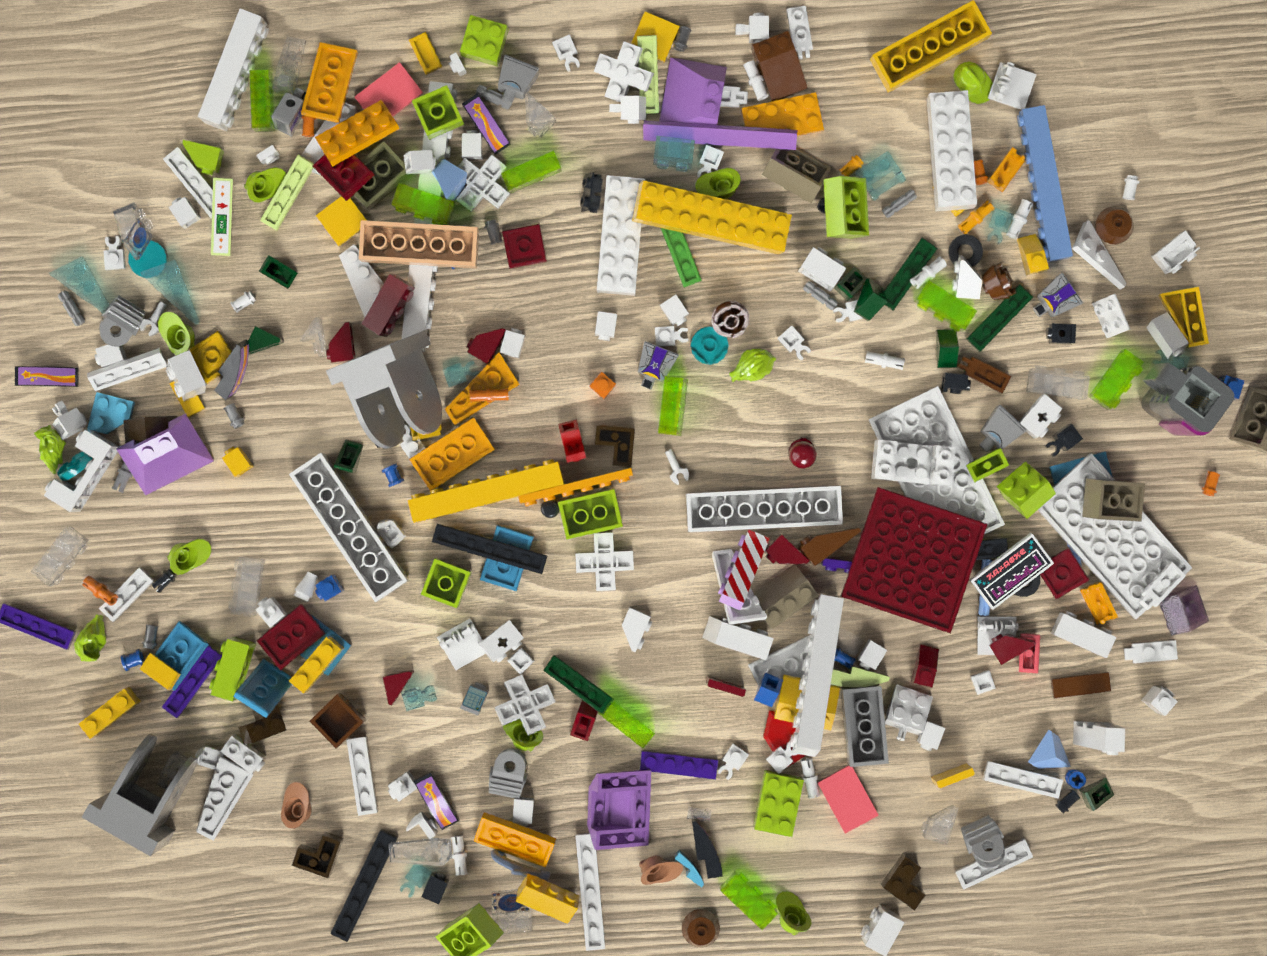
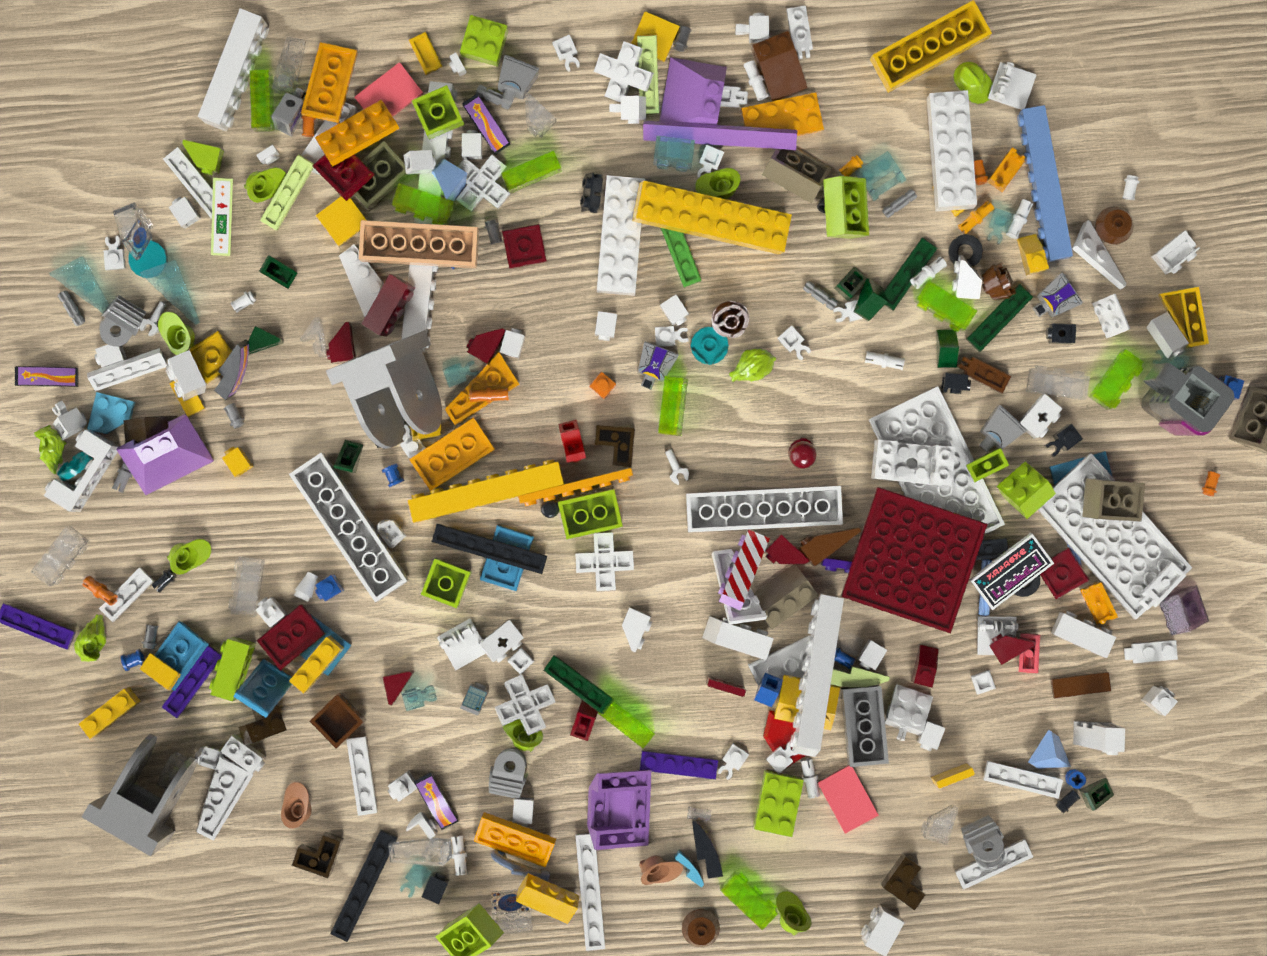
white brick [798,247,846,291] -> none

